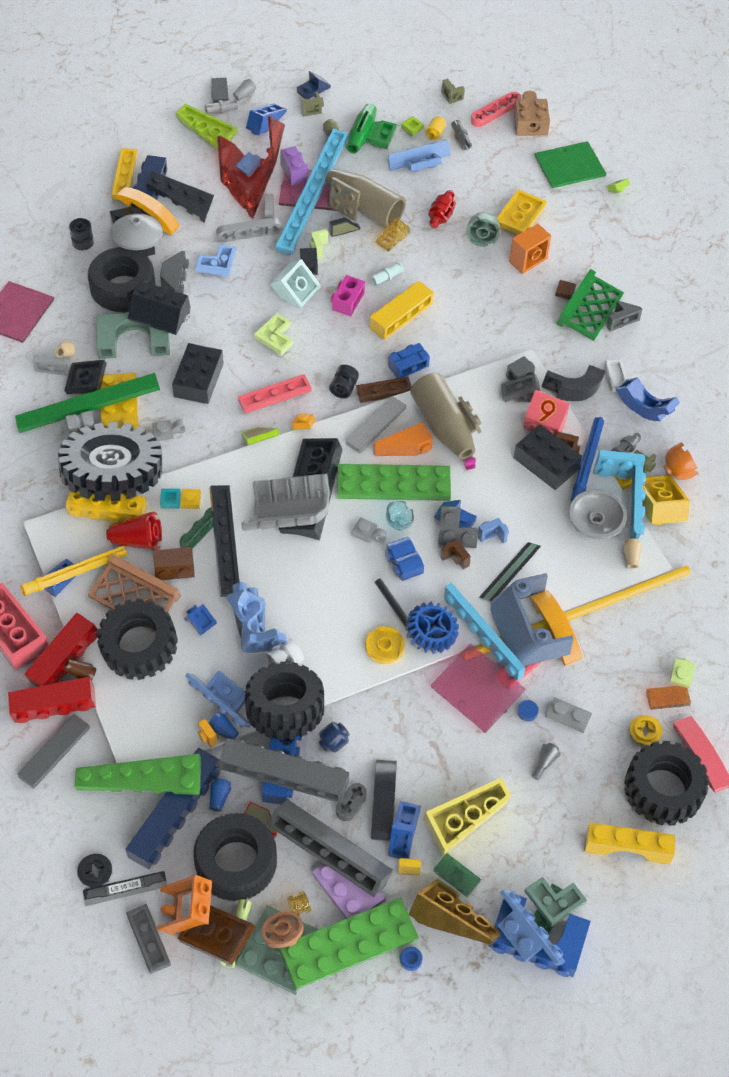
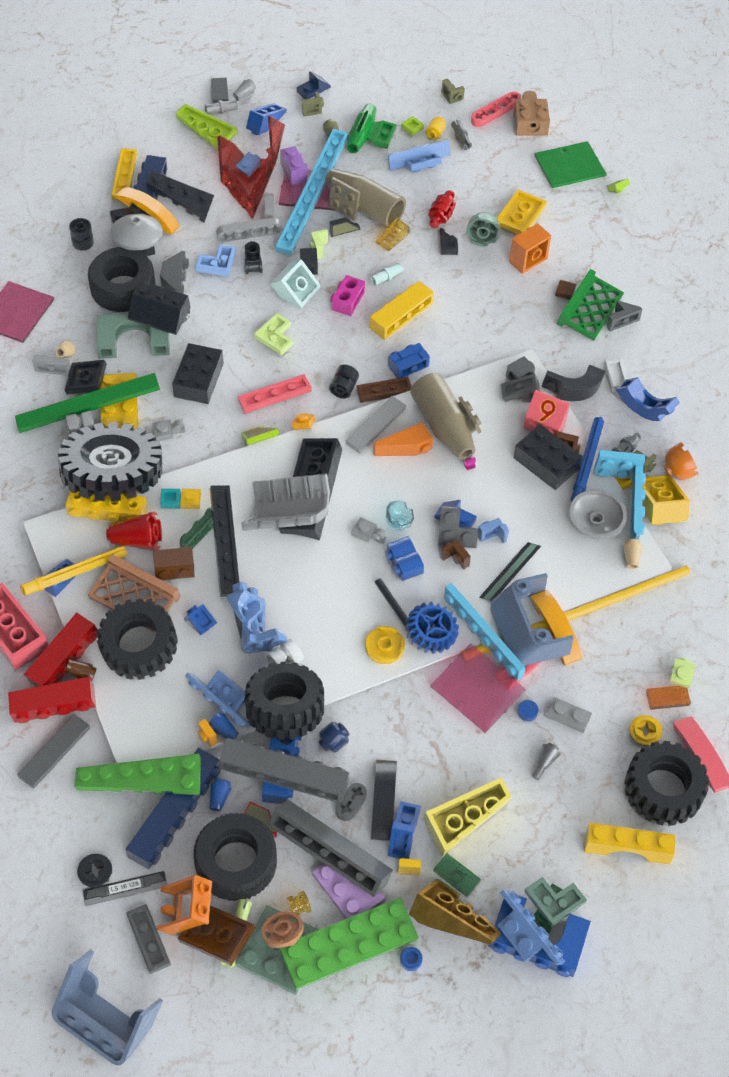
bright green plate [338,464,451,501] -> none
none -> sand blue windscreen [52,950,163,1065]
none -> black piece [244,241,263,274]
none -> black tile [440,228,458,255]

